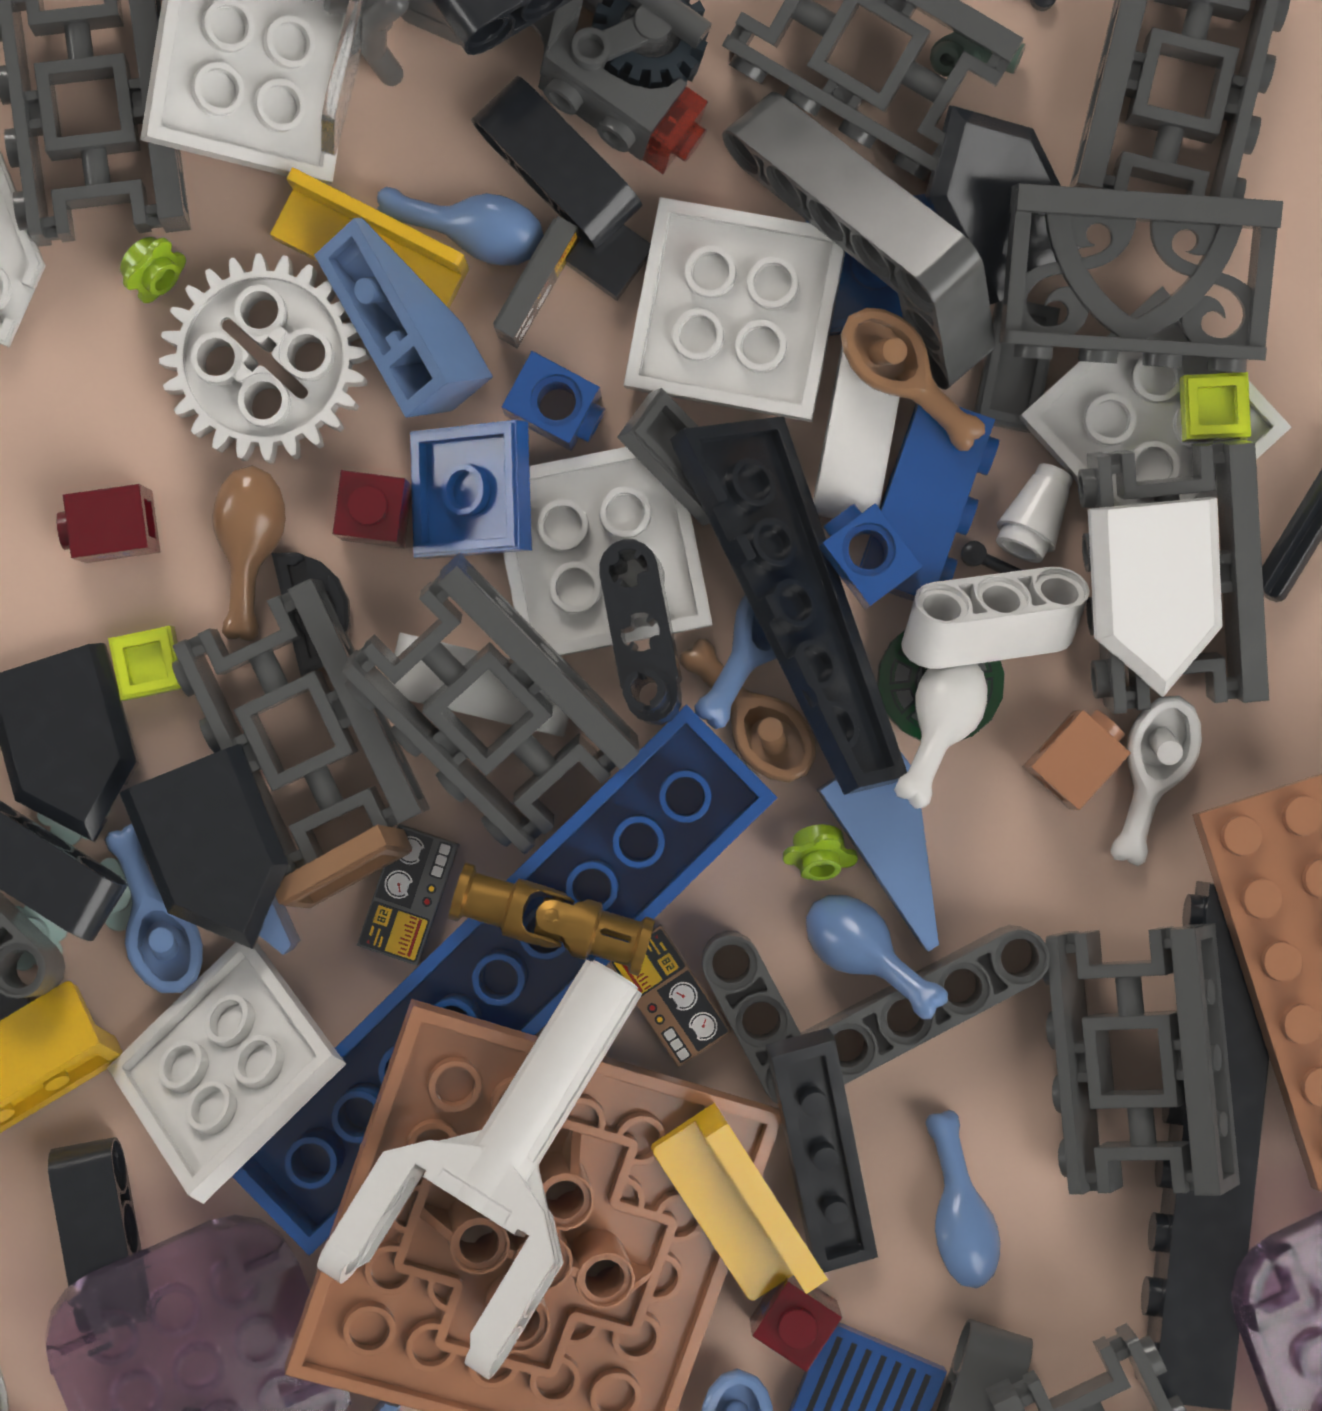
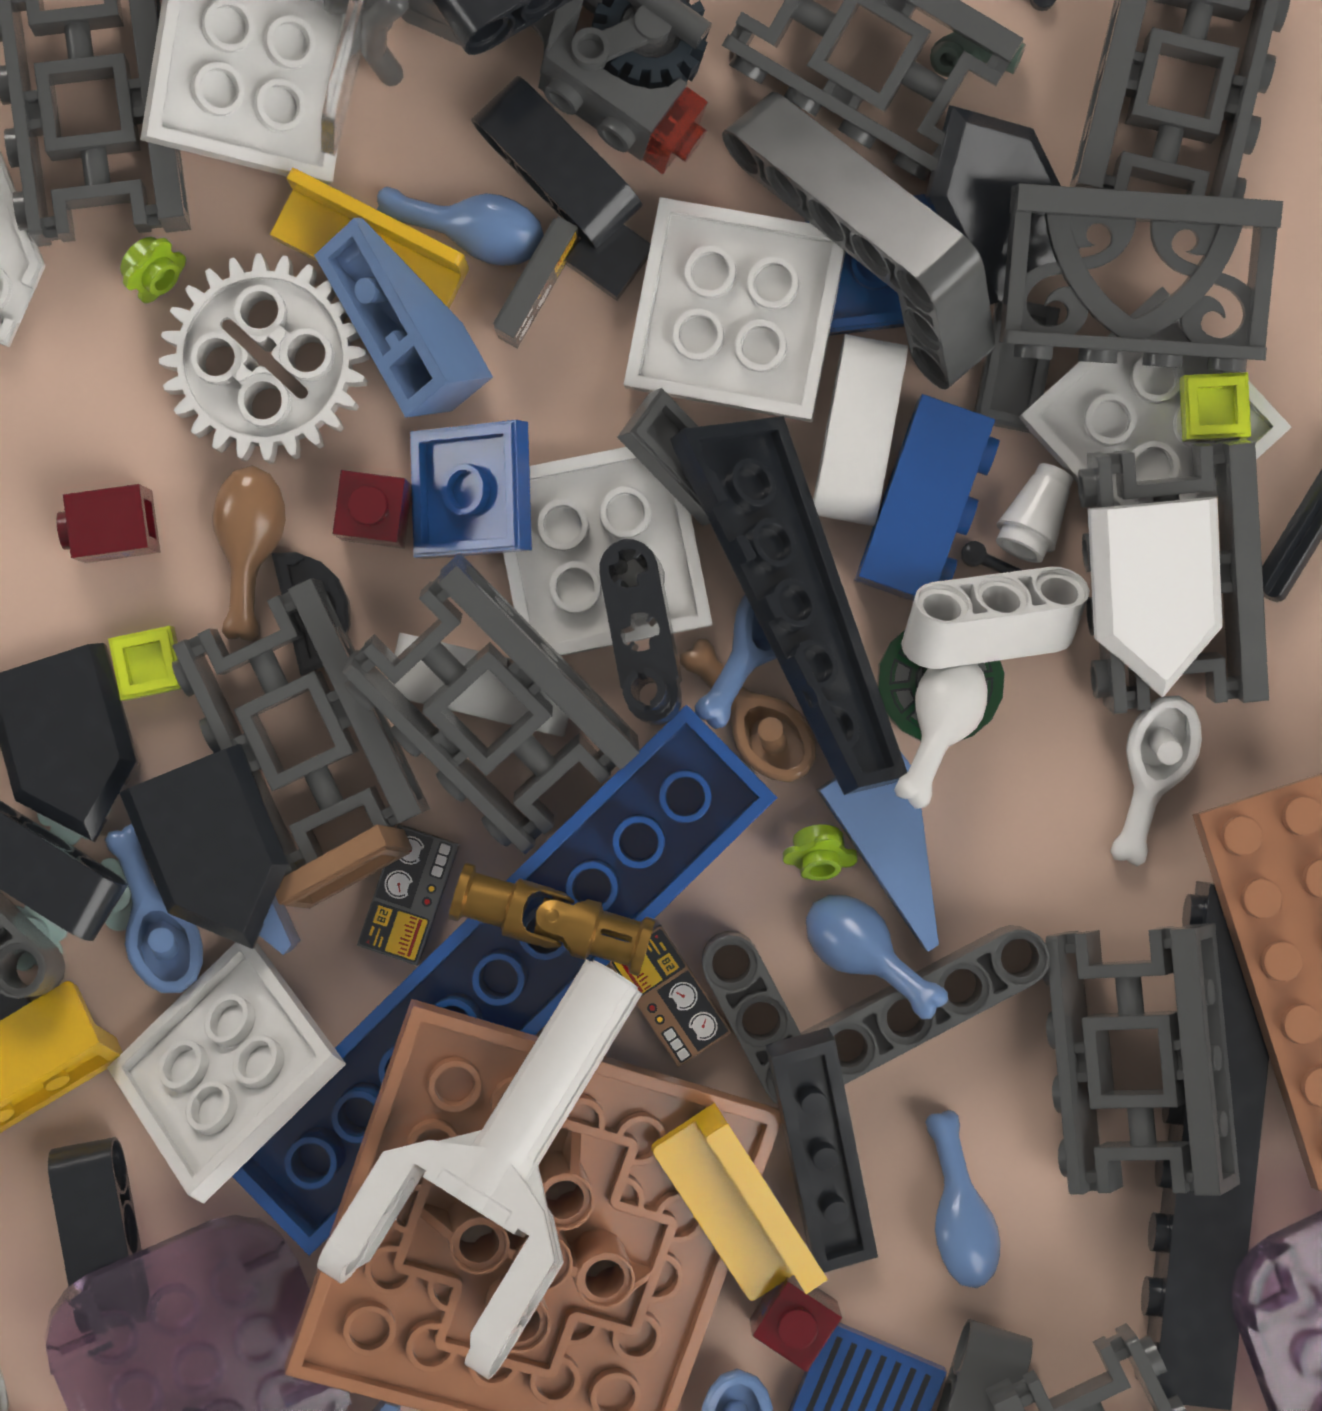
blue brick [501,351,606,451] -> none
blue brick [819,503,923,610] -> none
medium nougat piece [841,307,985,451] -> none
nougat brick [1022,709,1131,810] -> none

